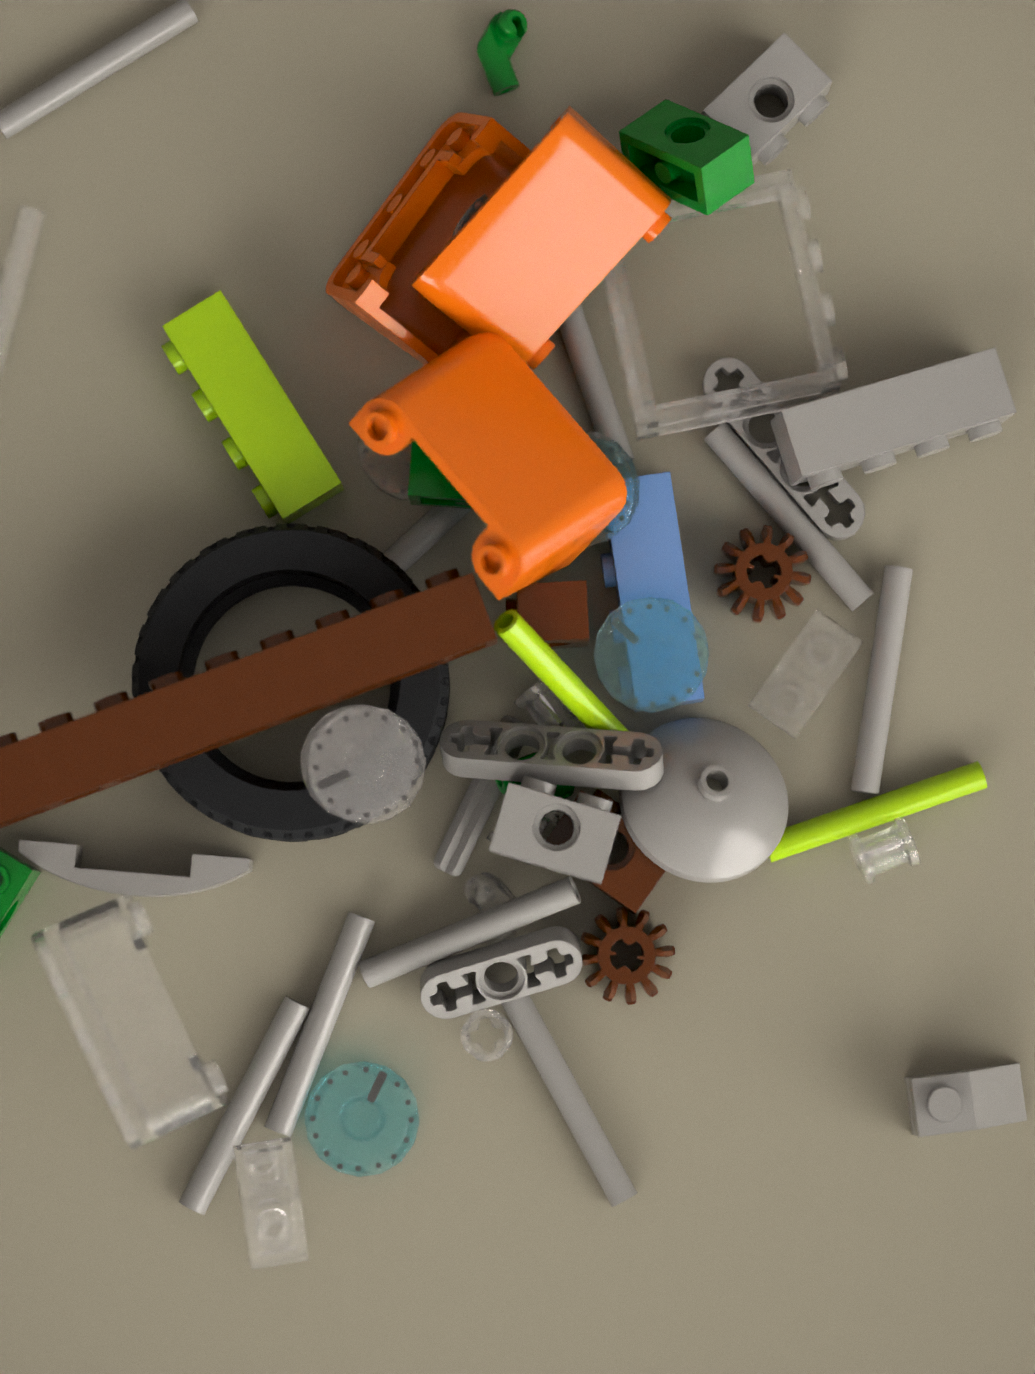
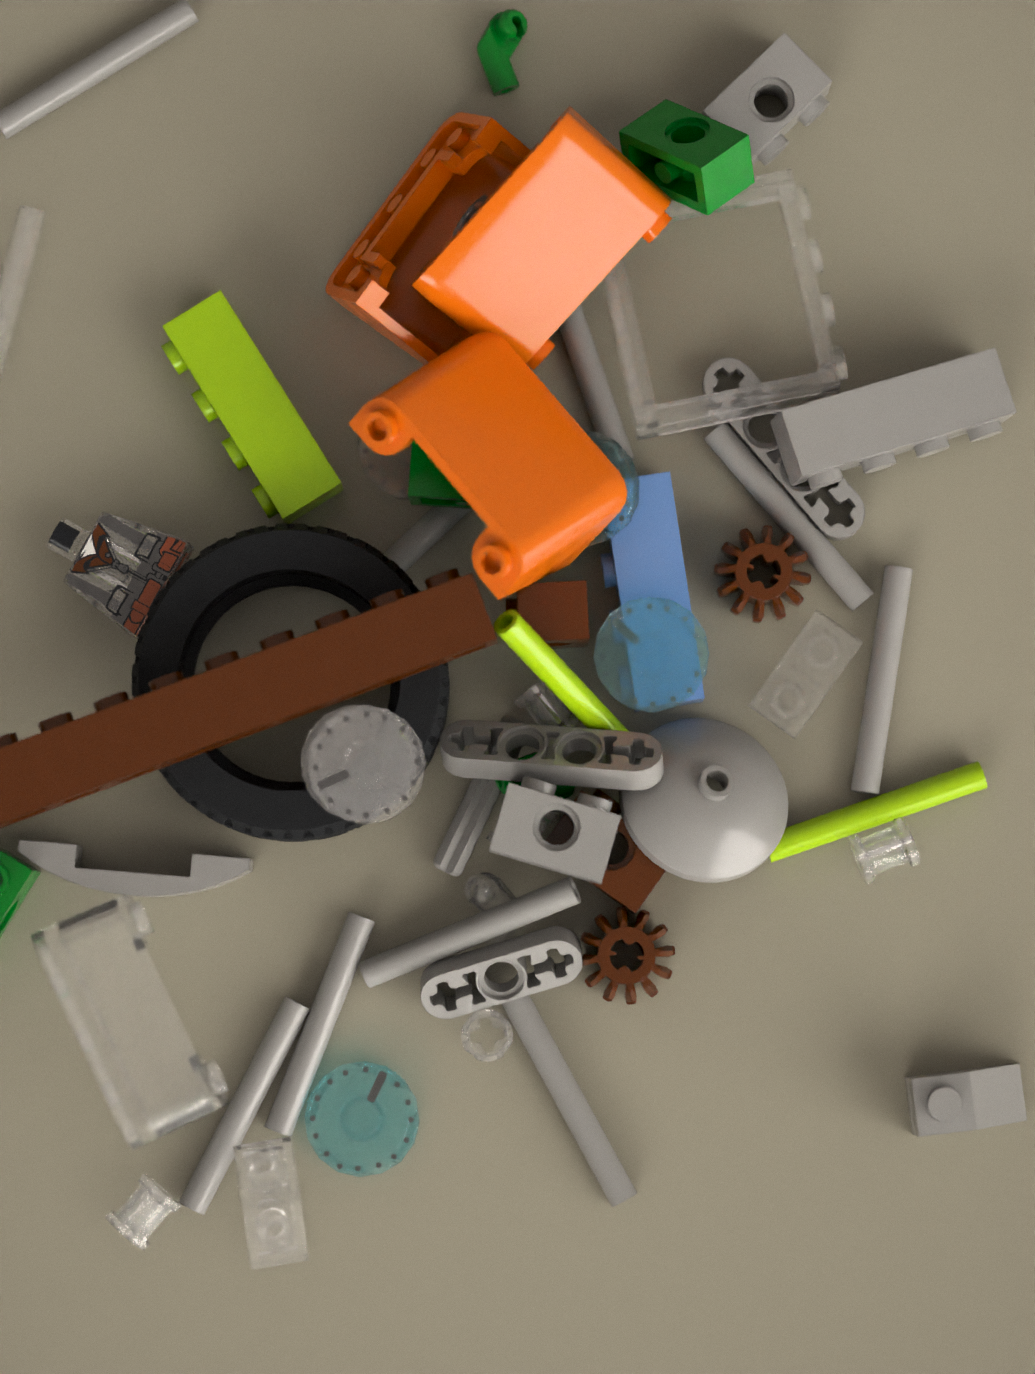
none -> torso [47,512,194,640]
none -> clear bush [105,1173,182,1251]

